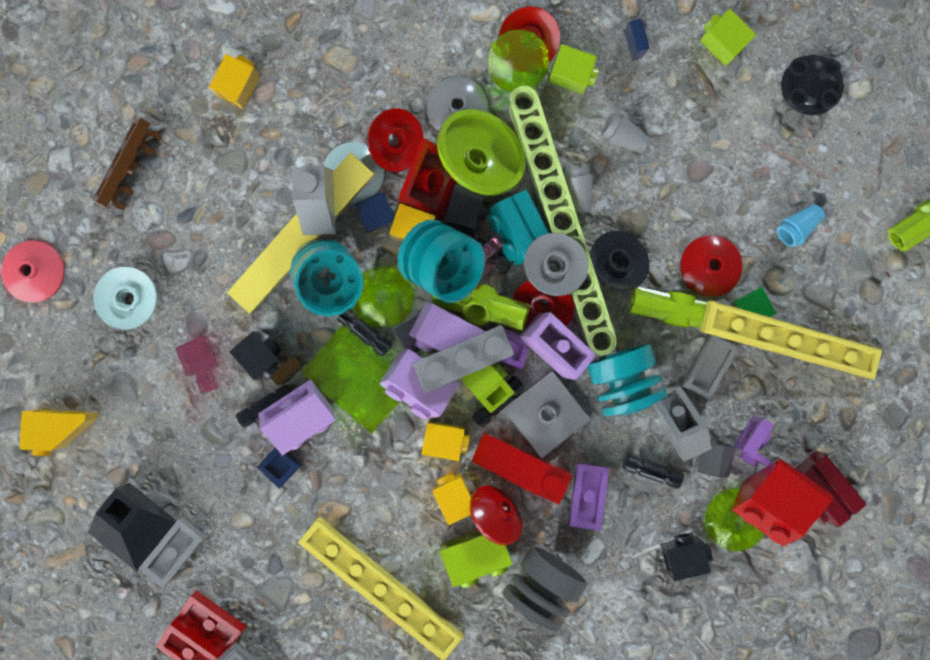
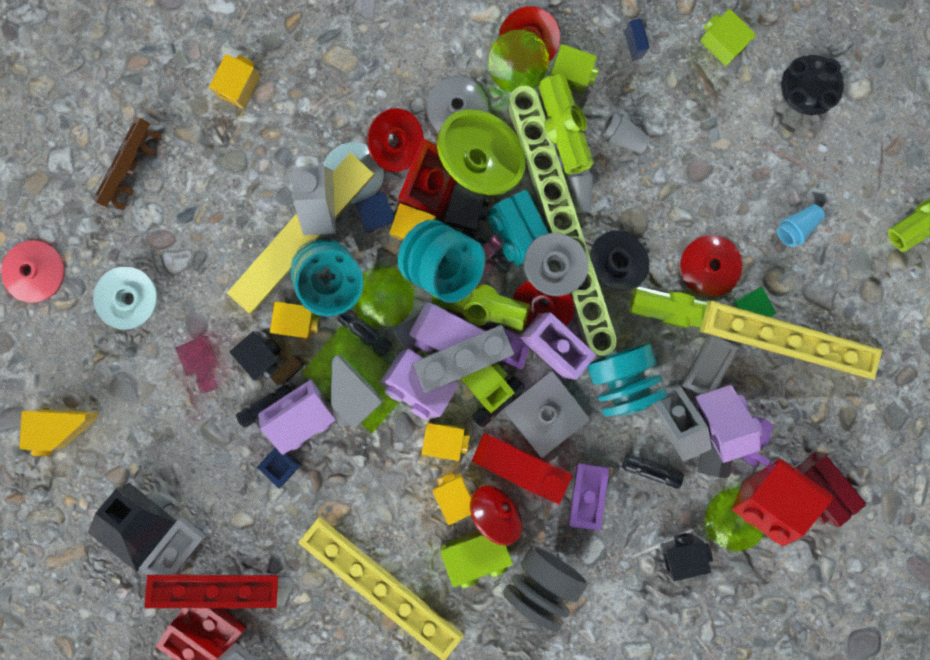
none -> red plate [144,574,278,609]
none -> yellow brick [270,301,321,339]
none -> light grey slope [331,355,384,429]
none -> lime piece [538,74,594,175]
none -> lavender brick [695,385,763,463]

